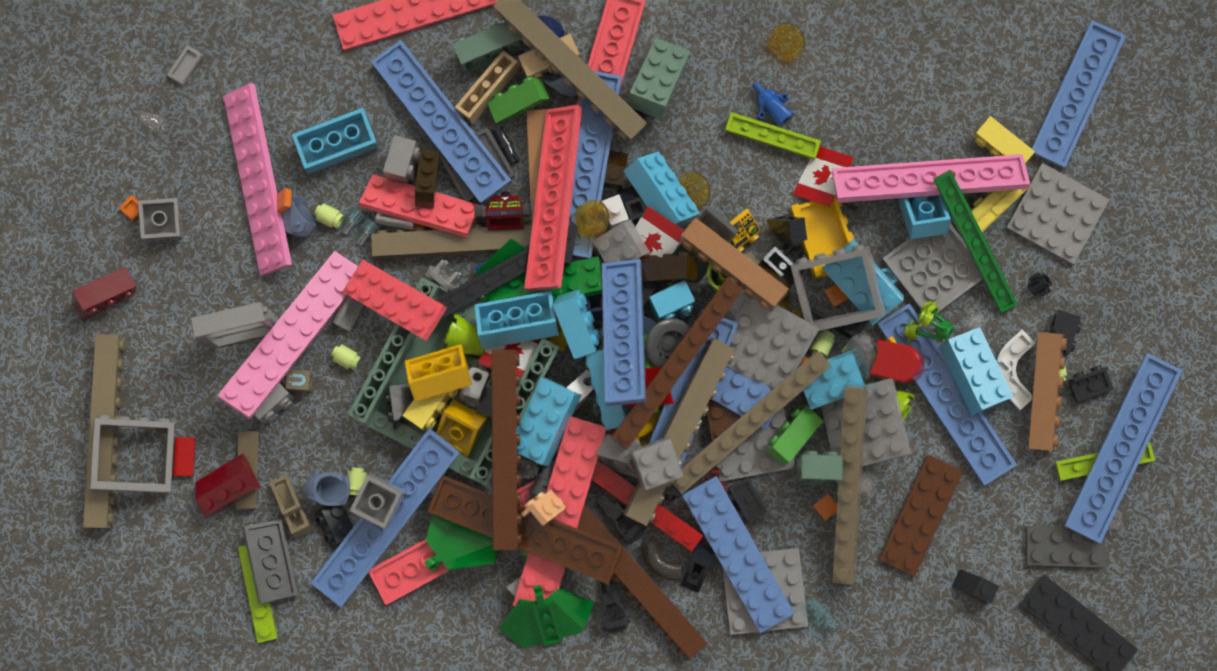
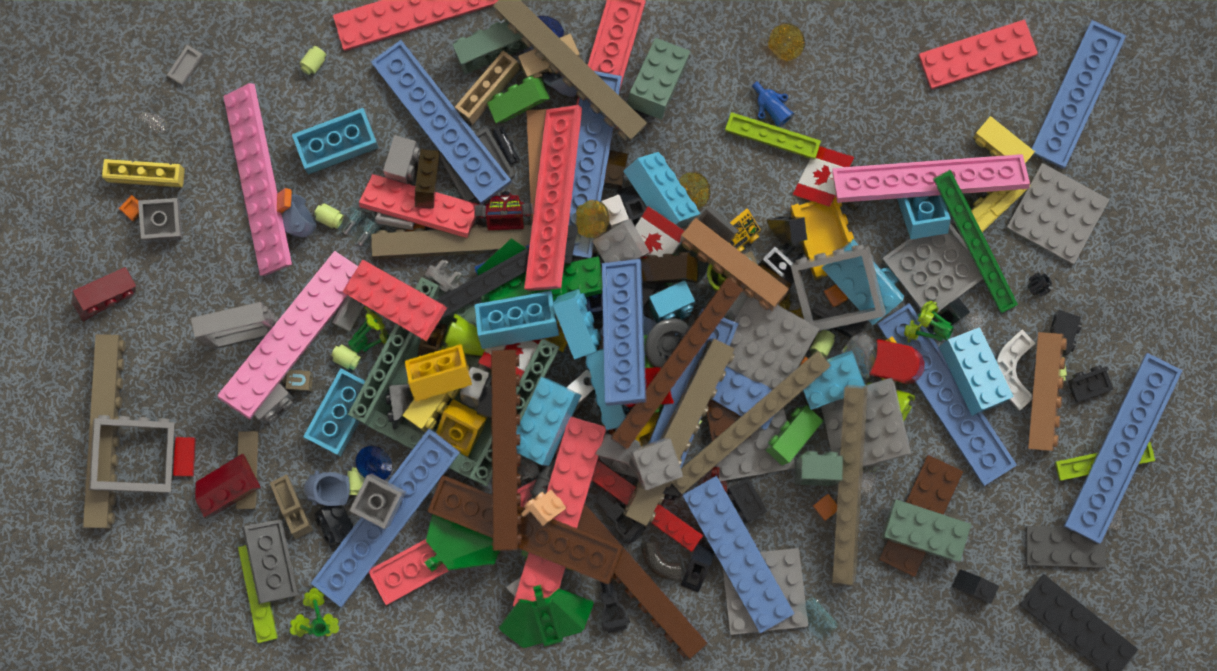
none -> light yellow brick [102,159,185,188]
none -> lime plant [290,588,339,637]
none -> yellowish green brick [300,46,326,75]
none -> medium azure brick [303,368,365,457]
none -> plant [348,306,390,353]
none -> clear blue dish [355,446,392,480]
none -> dark brown slope [417,323,447,357]
none -> sand green brick [881,499,971,563]
none -> coral plate [918,19,1038,90]
none -> black slope [926,297,970,335]

